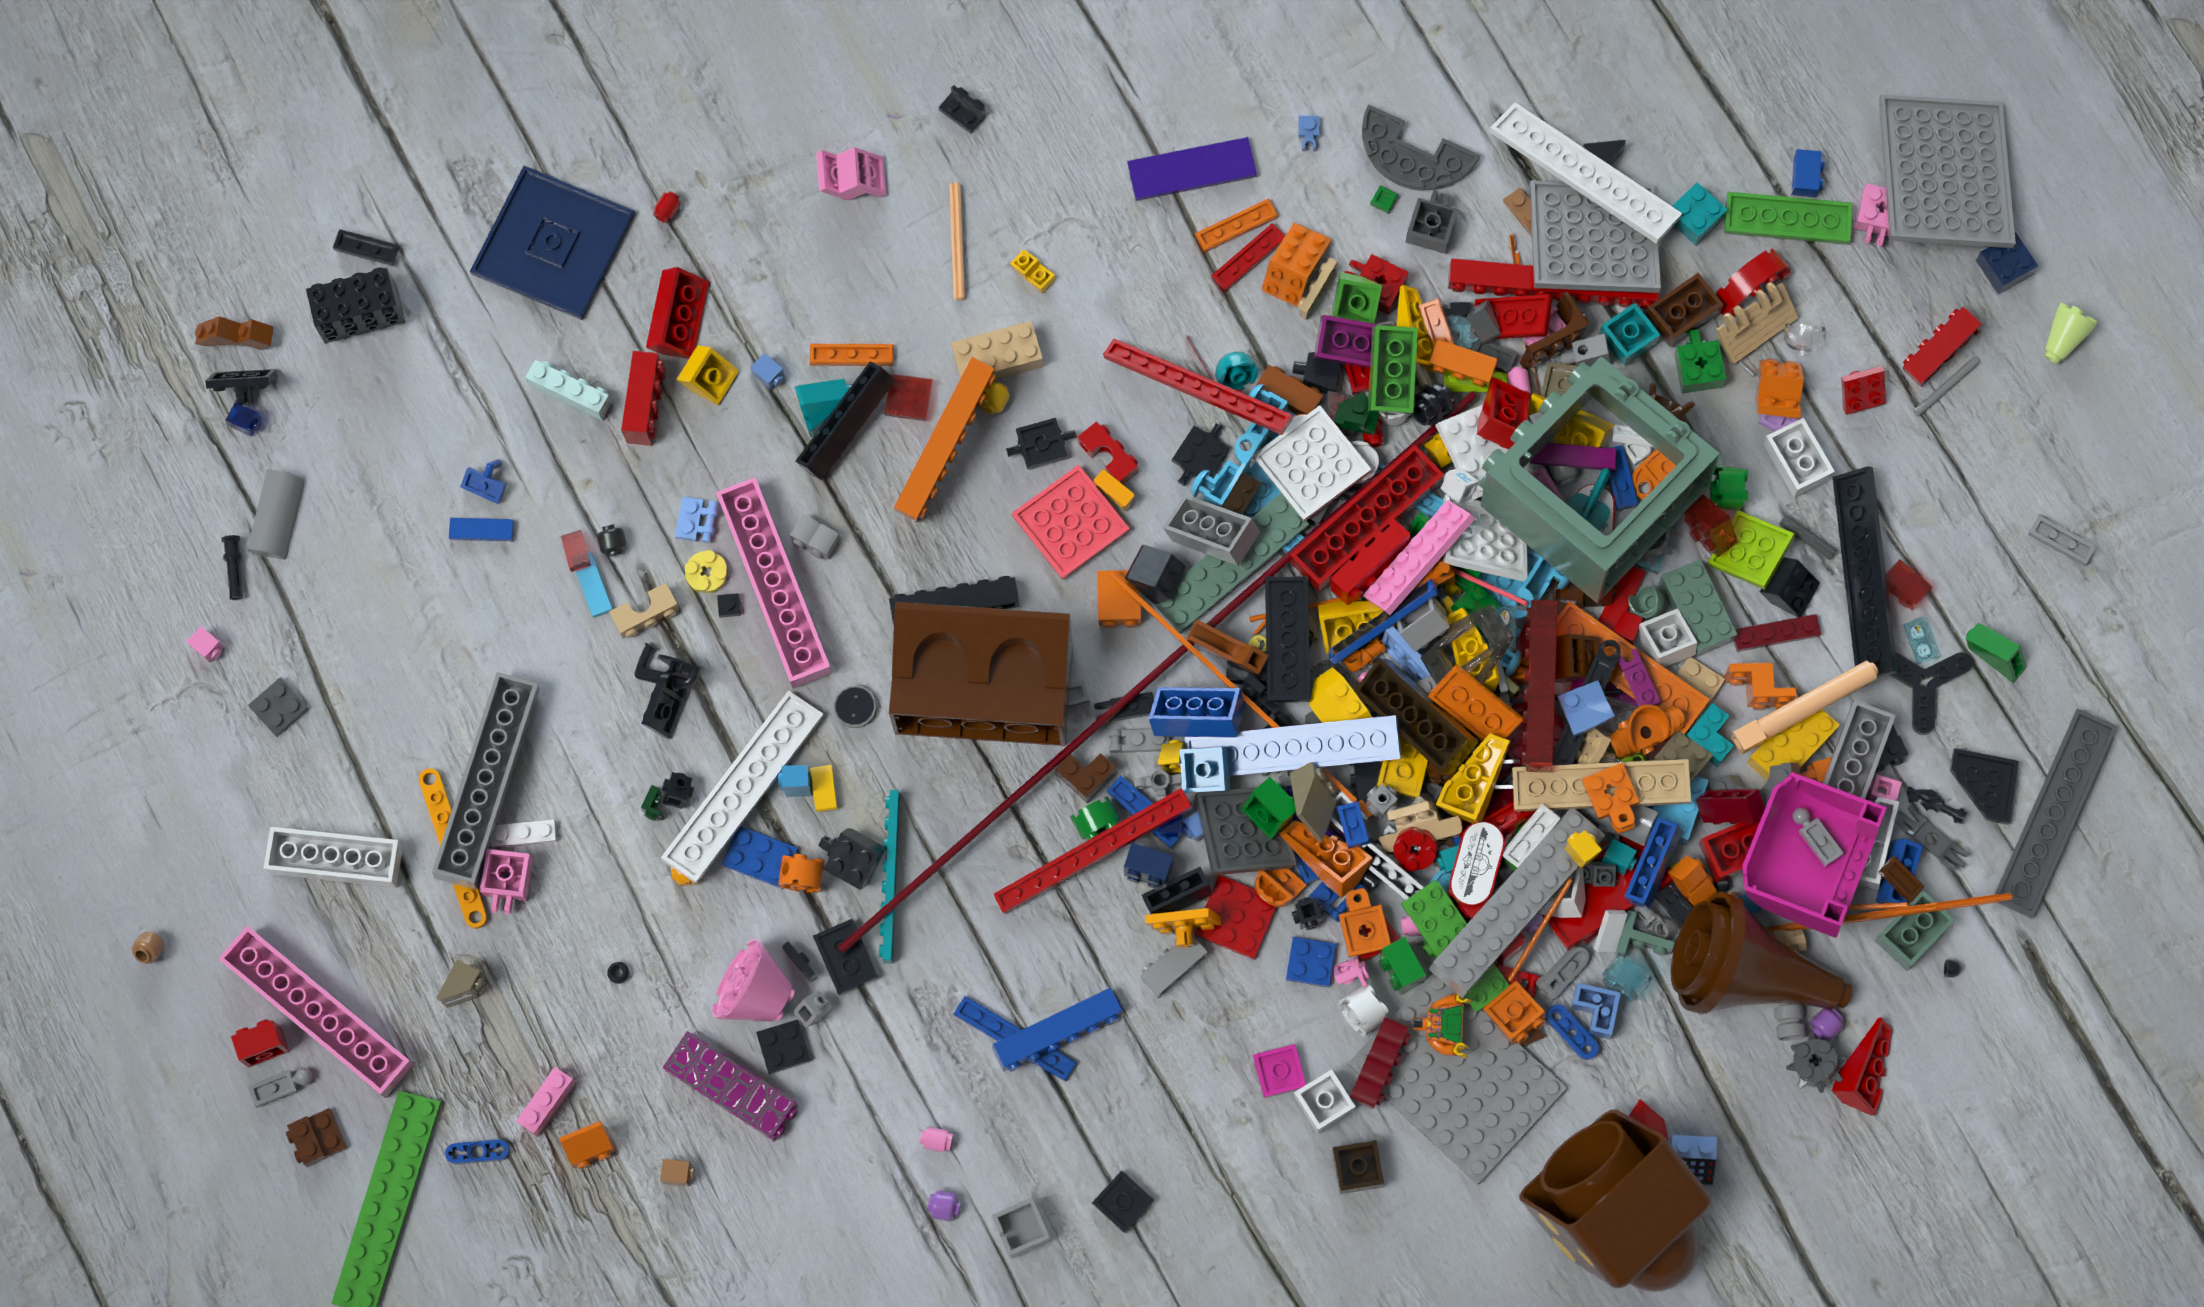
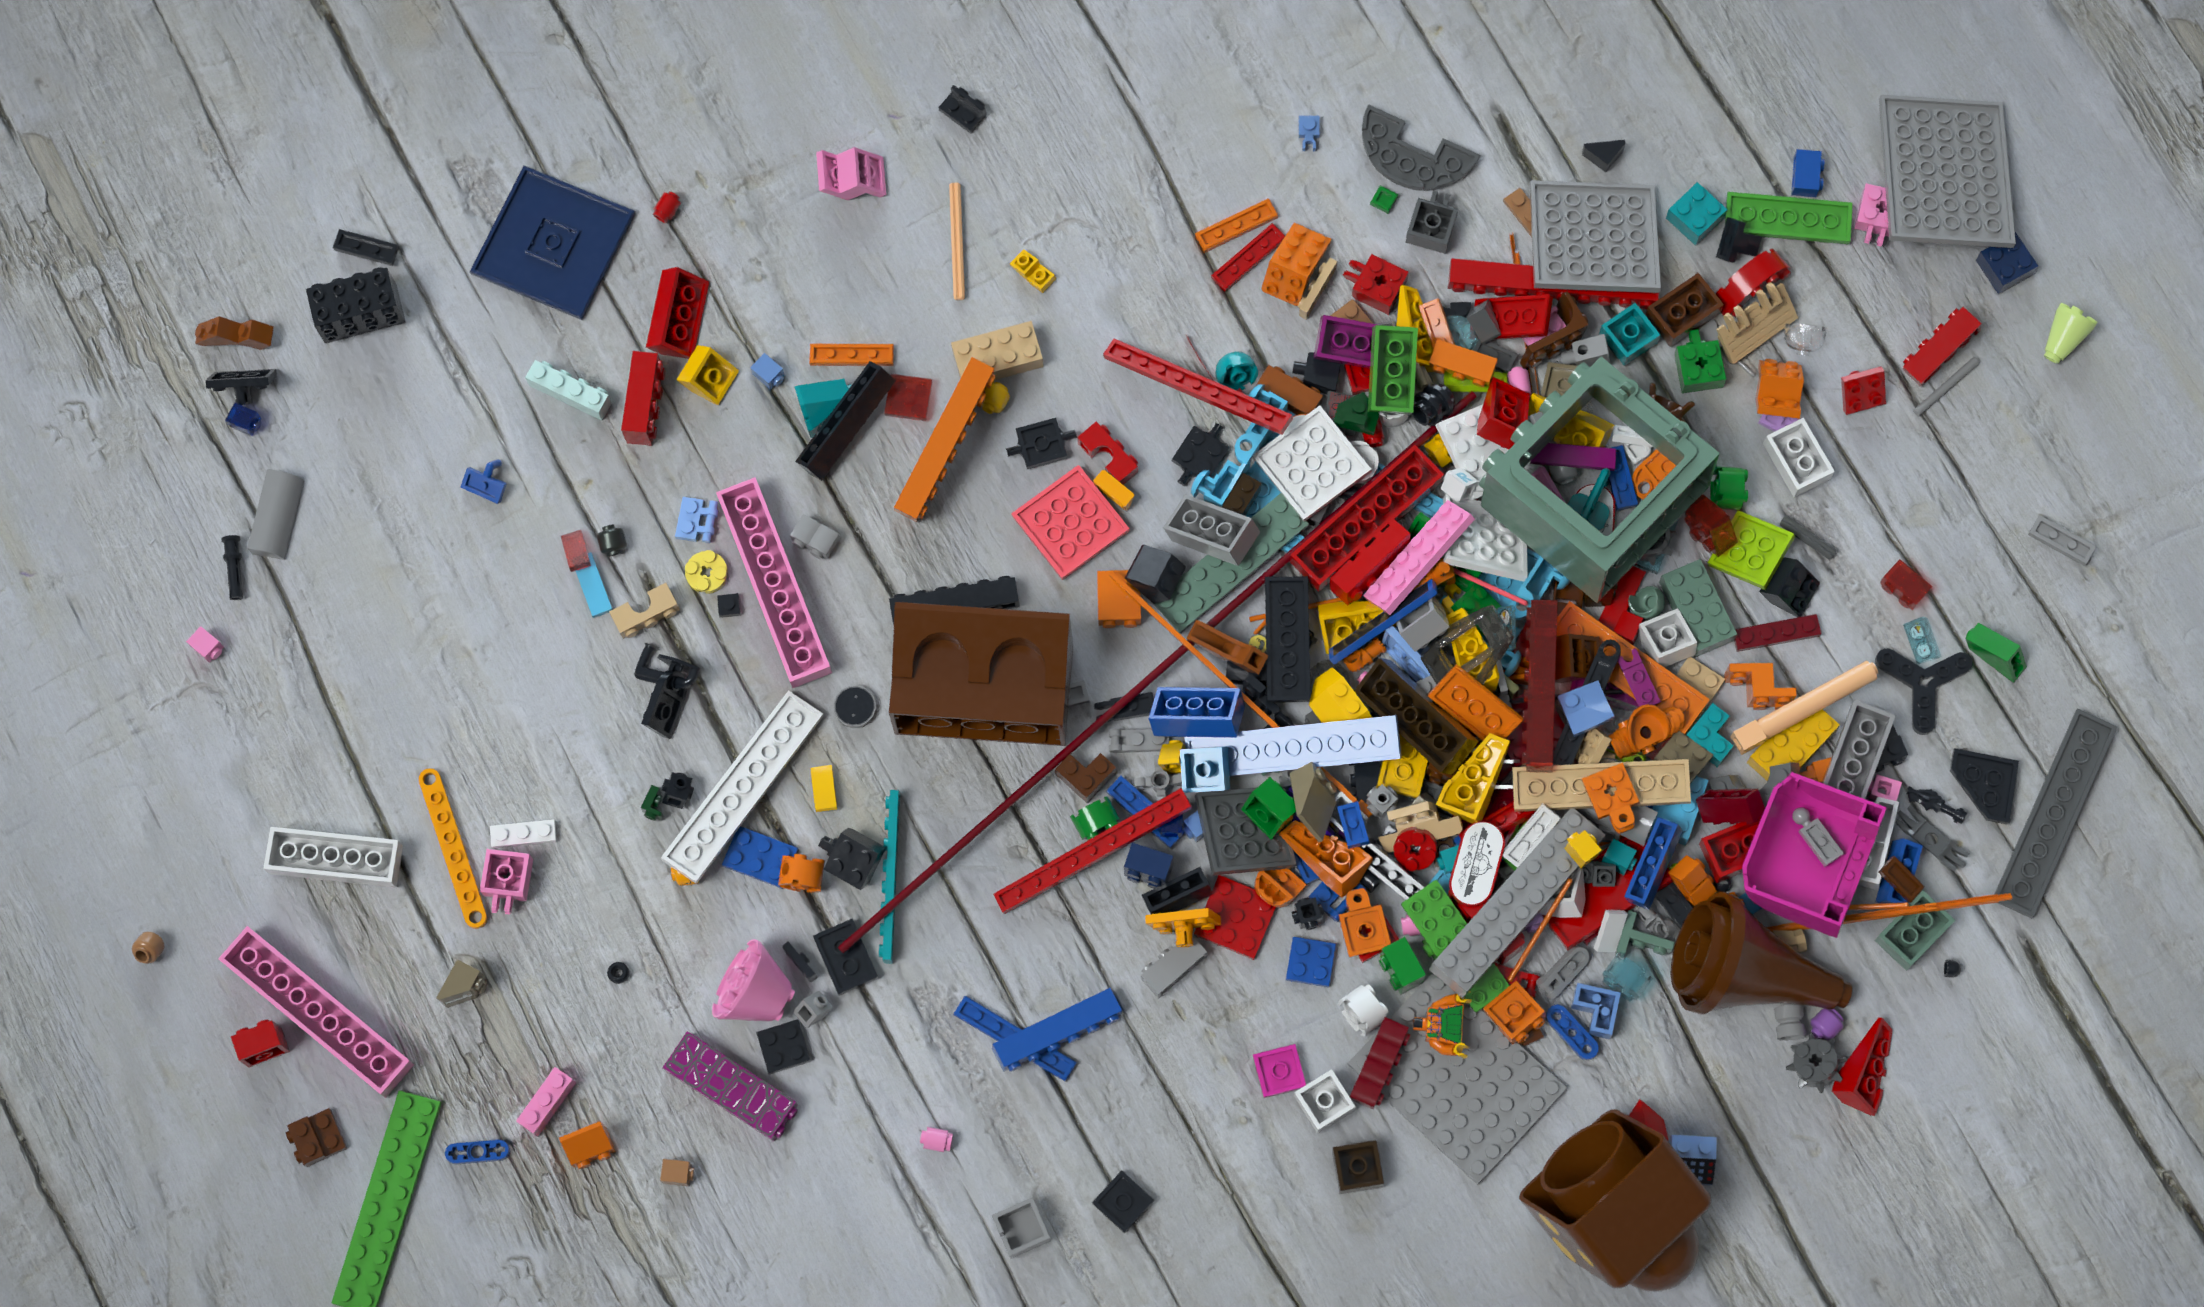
dark grey plate [248,677,309,737] -> none
light grey plate [248,1068,313,1108] -> none
light grey brick [432,672,540,890] -> none
blue tile [449,518,514,542] -> none
dark azure brick [778,765,812,797] -> none
medium lavender head [927,1190,961,1221] -> none
dark purple tile [1127,137,1257,201] -> none
bright green slope [1332,272,1382,324] -> none
bright pink bracket [1334,956,1369,987] -> none
white plate [1490,103,1682,244] -> none
black plate [1832,466,1898,678] -> none
none -> black piece [1716,217,1762,263]

